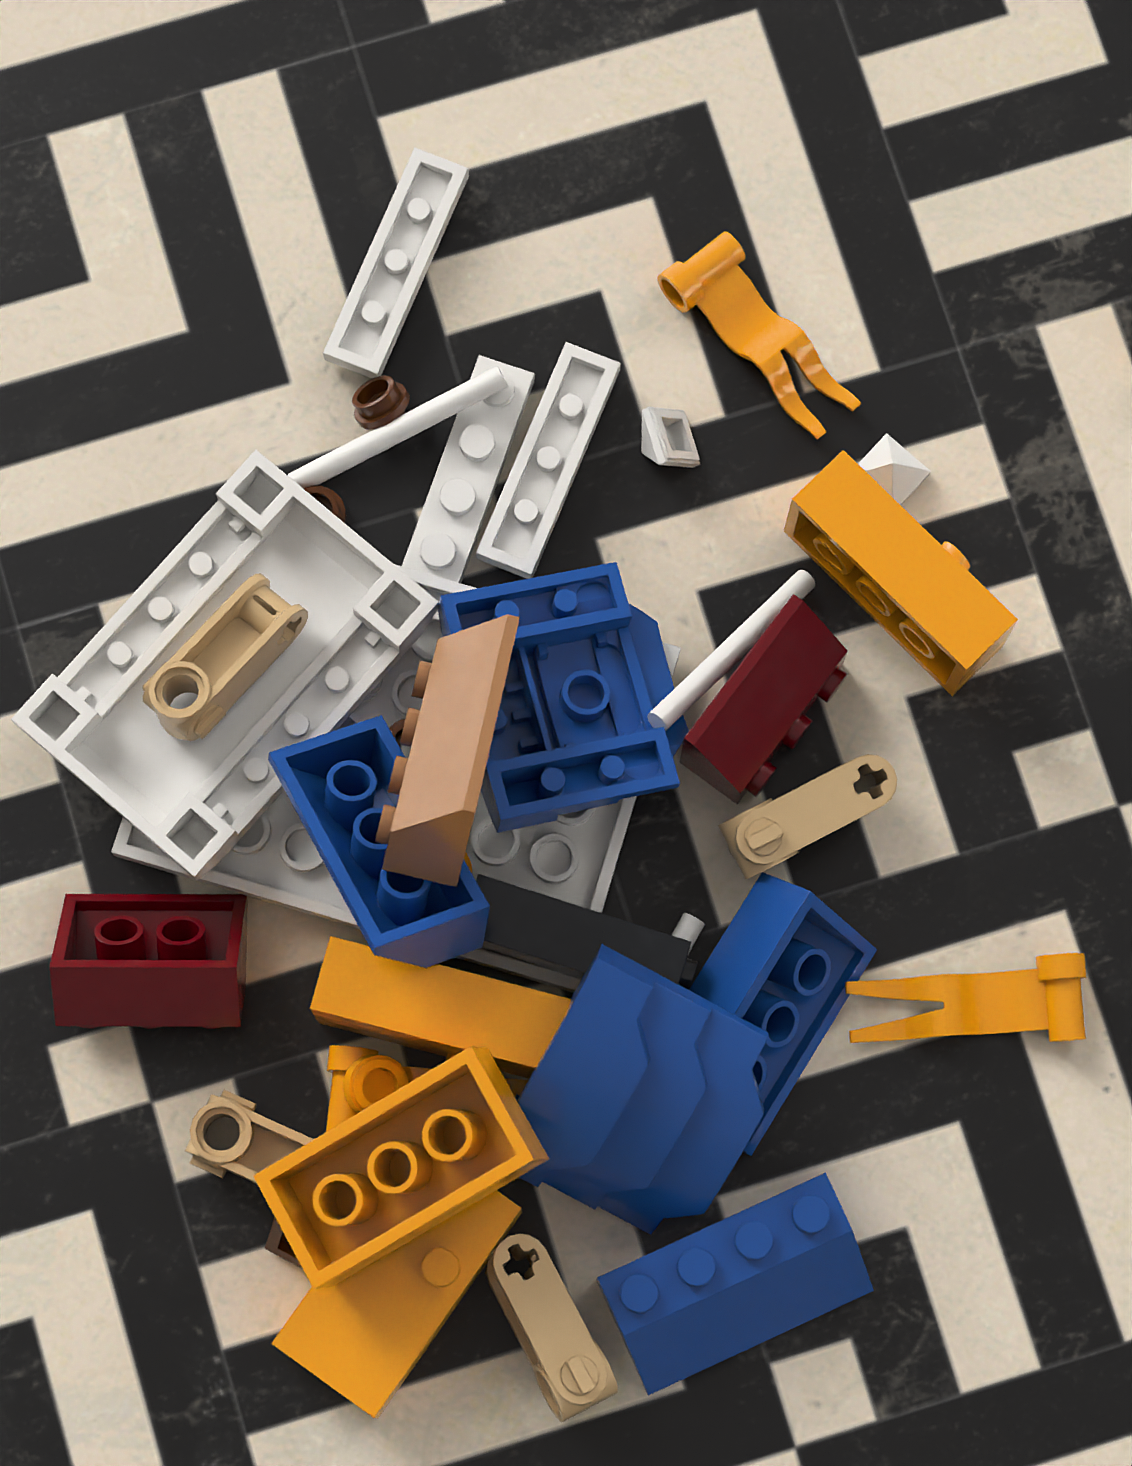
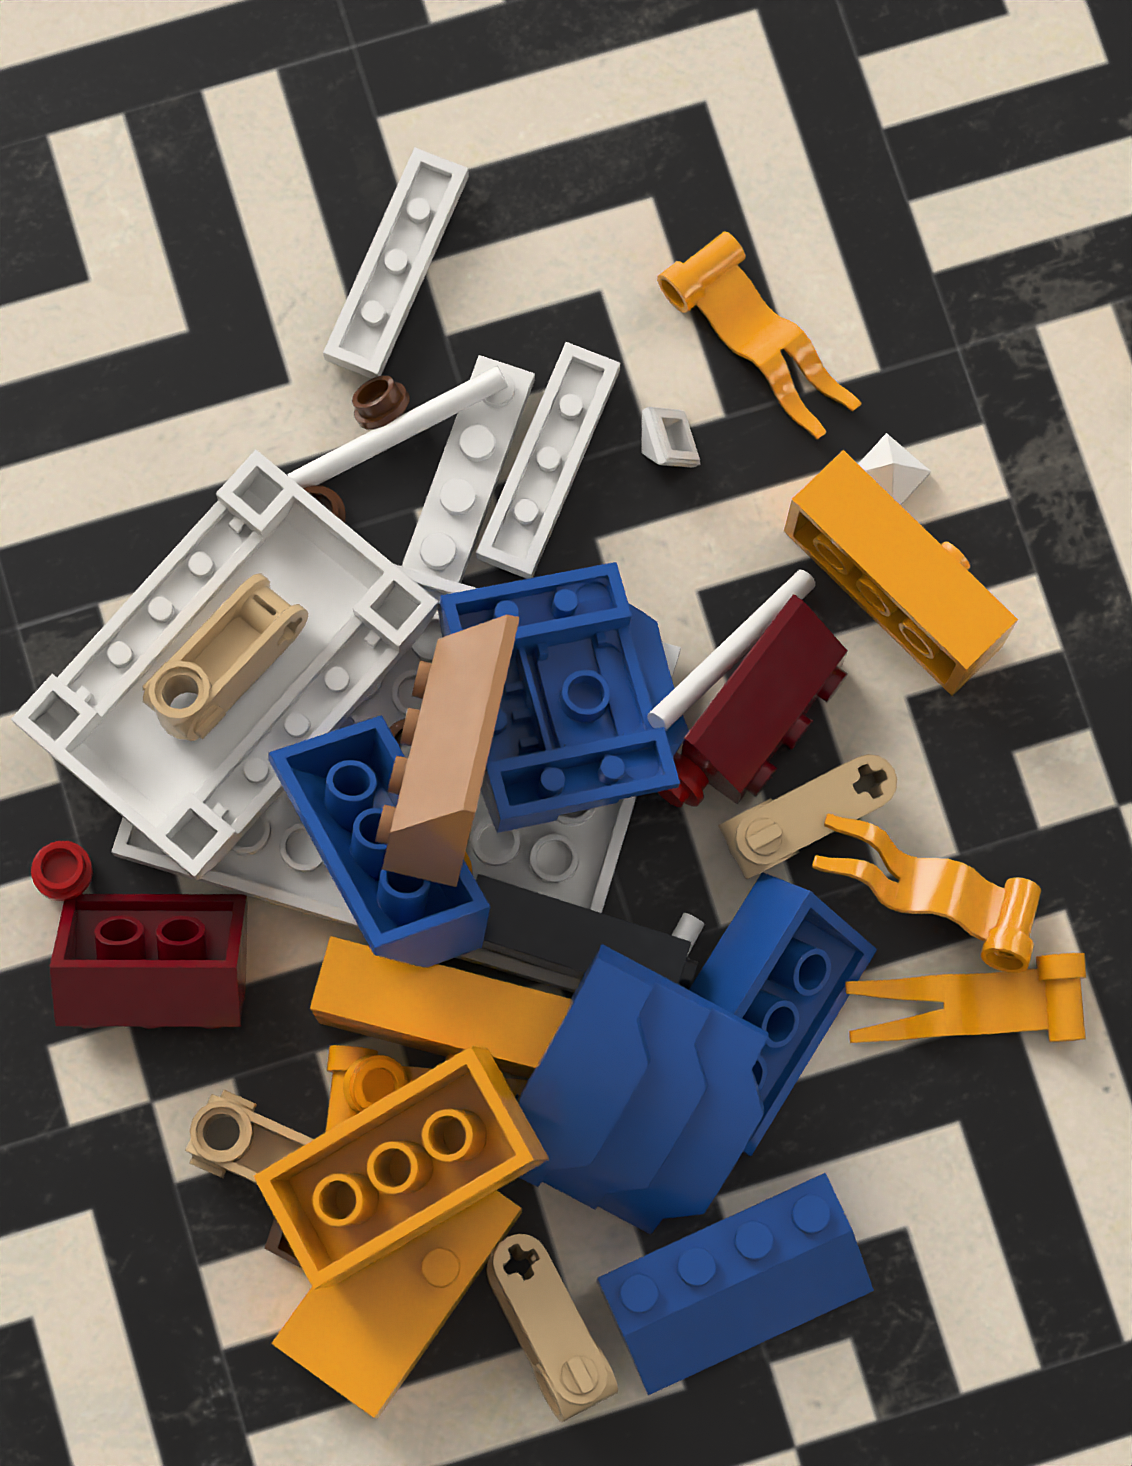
none -> red plate [31,841,93,901]
none -> red plate [658,752,709,807]
none -> light orange flag [812,813,1041,973]

